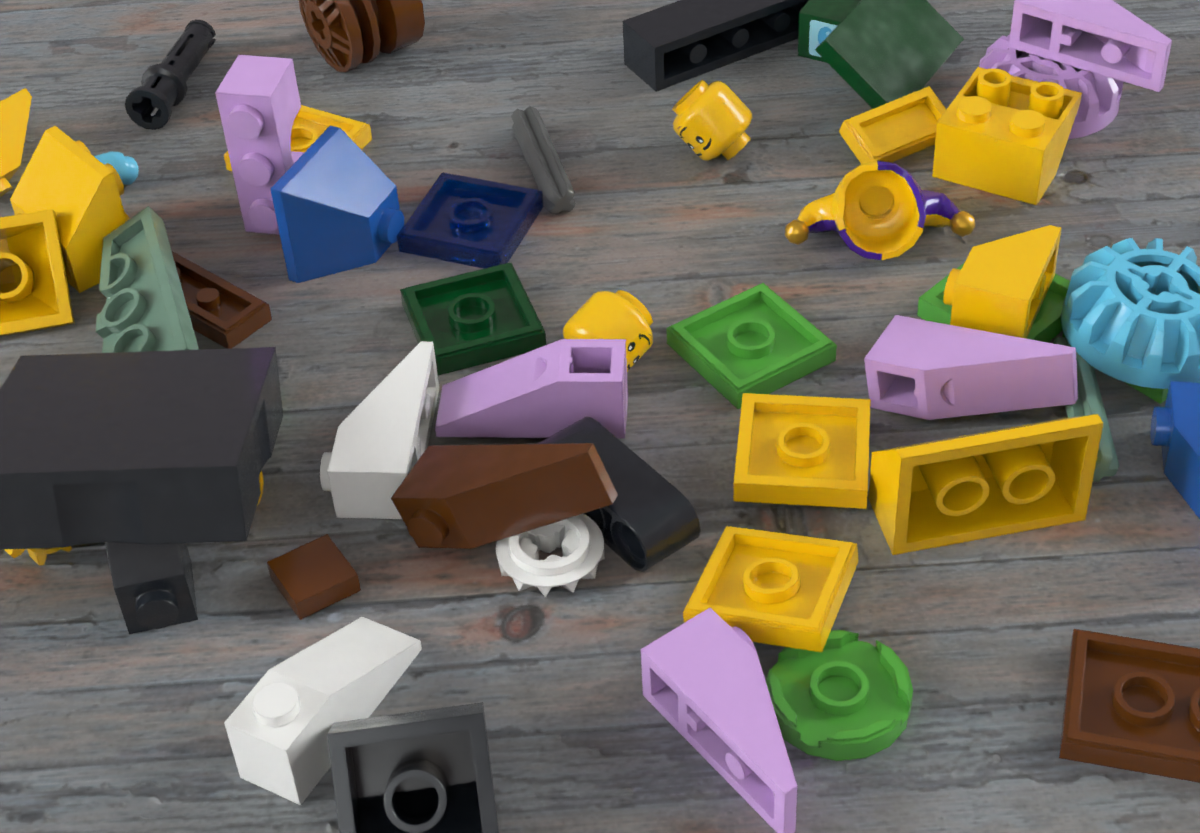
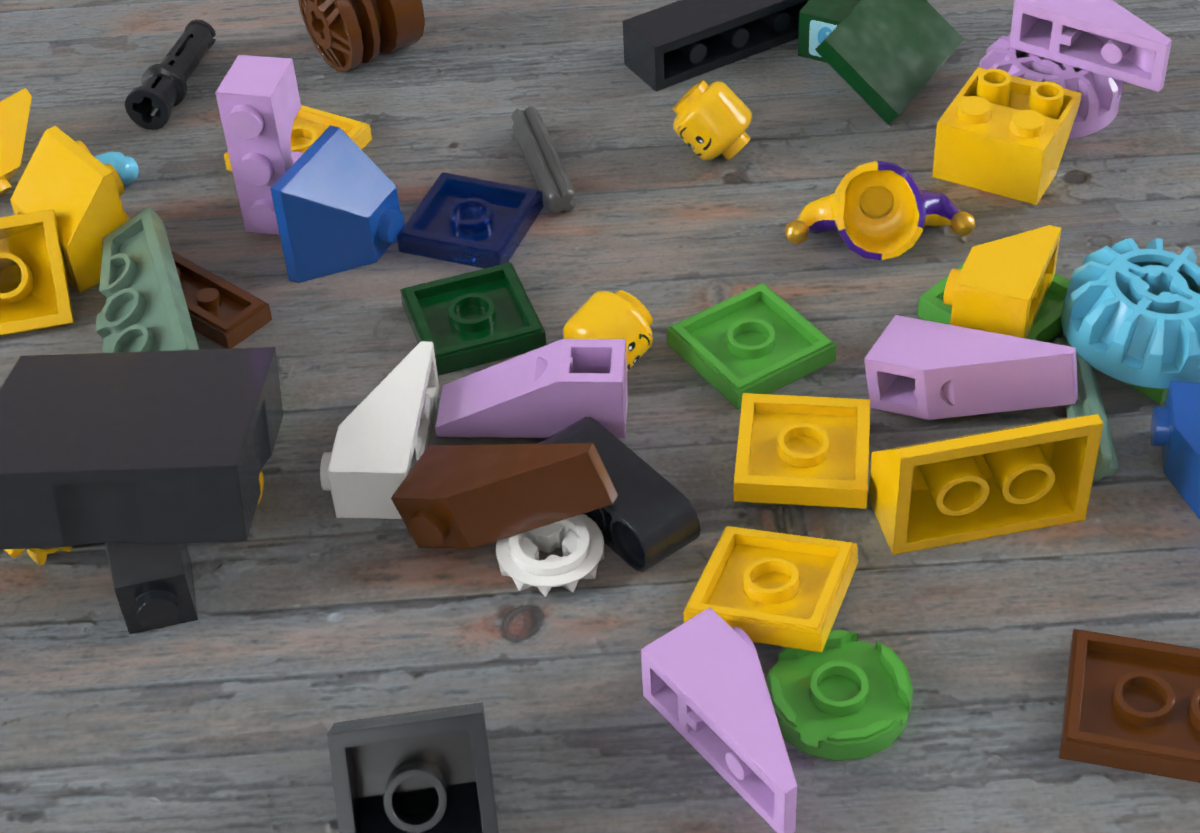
white slope [224,617,422,805] -> none
reddish brown tile [267,534,361,620] -> none
yellow tile [839,86,946,164] -> none

